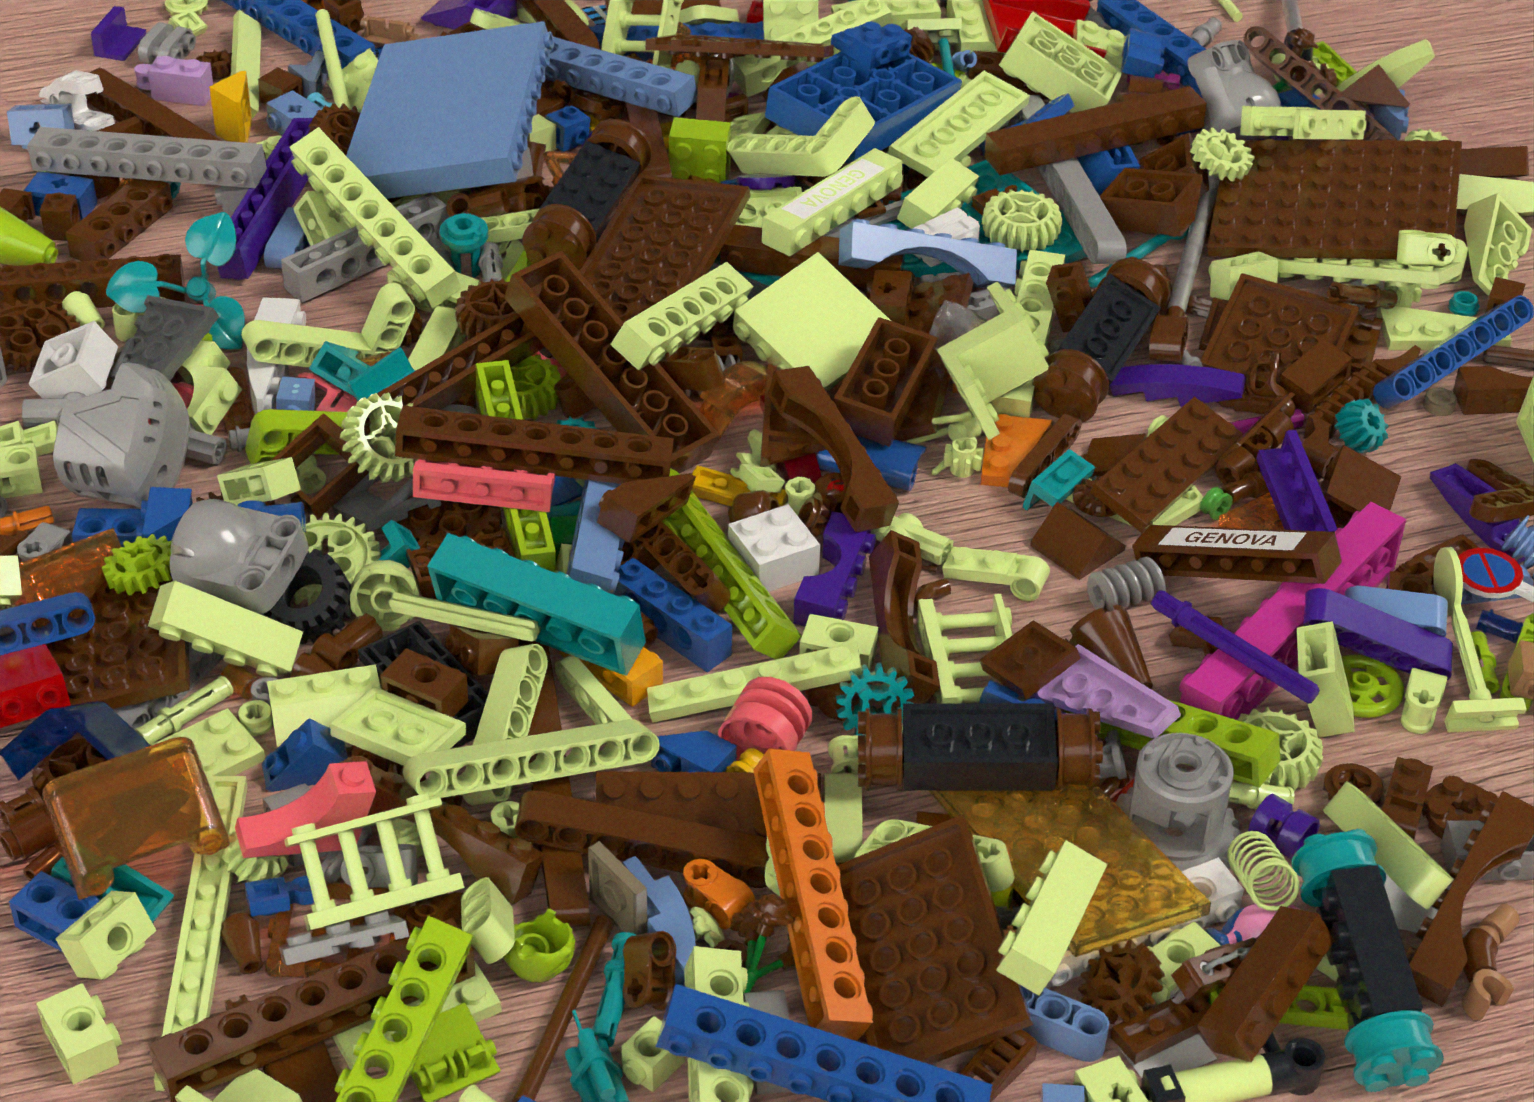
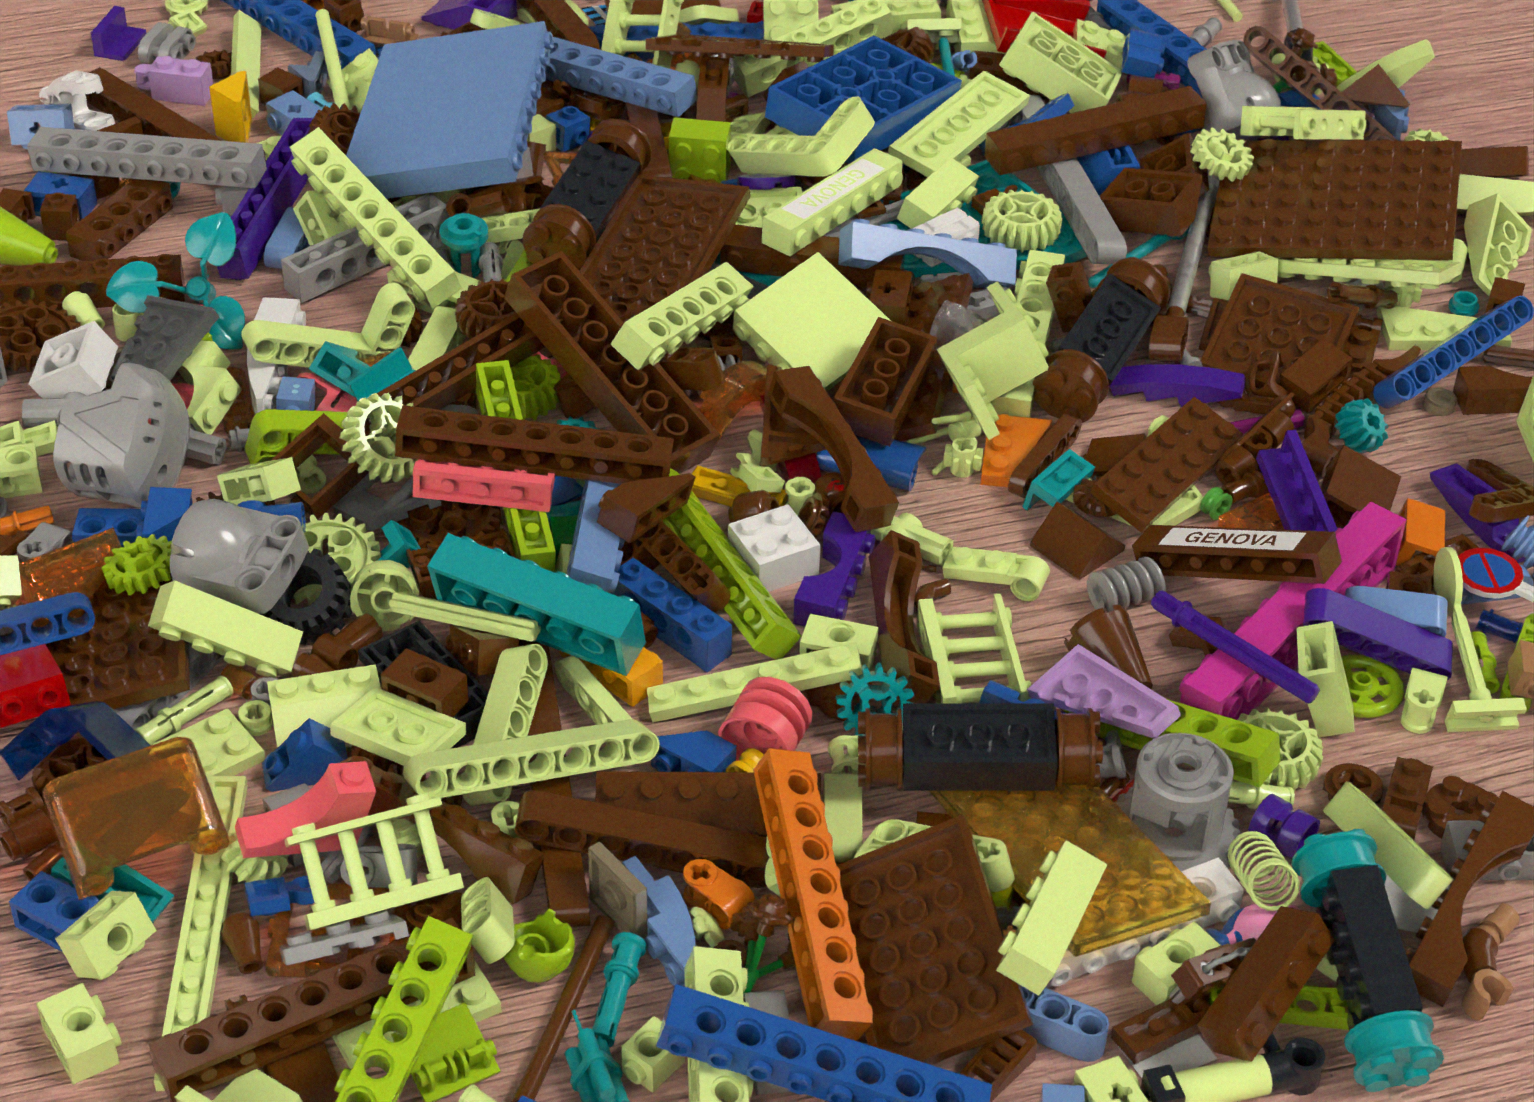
reddish brown piece [623,931,676,1011] -> none
blue plate [831,21,912,69] -> none
reddish brown plate [979,620,1081,700] -> none
reddish brown gear [1078,939,1165,1025] -> none
yellowish green piece [1397,230,1458,266] -> none
none -> orange panel [1396,498,1445,566]

